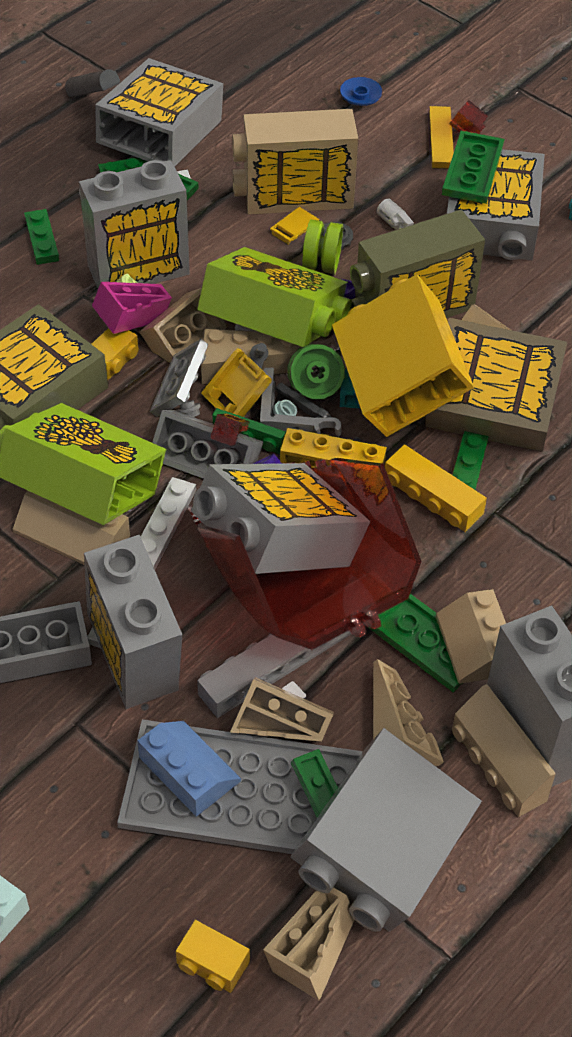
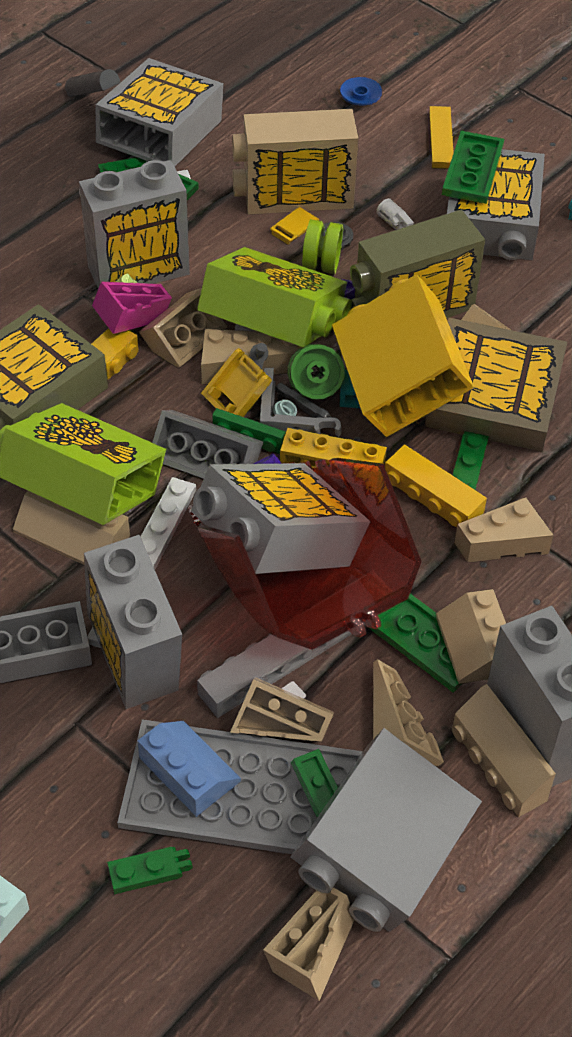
green plate [24,209,59,265] -> none
light grey plate [149,339,208,417] -> none
light grey plate [176,400,201,417] -> none
yellow brick [176,920,250,993] -> none
clear red bracket [211,413,250,446] -> none
clear red brick [449,100,488,134] -> none
none -> green hinge [107,847,193,895]
none -> tan wedge [455,497,554,562]

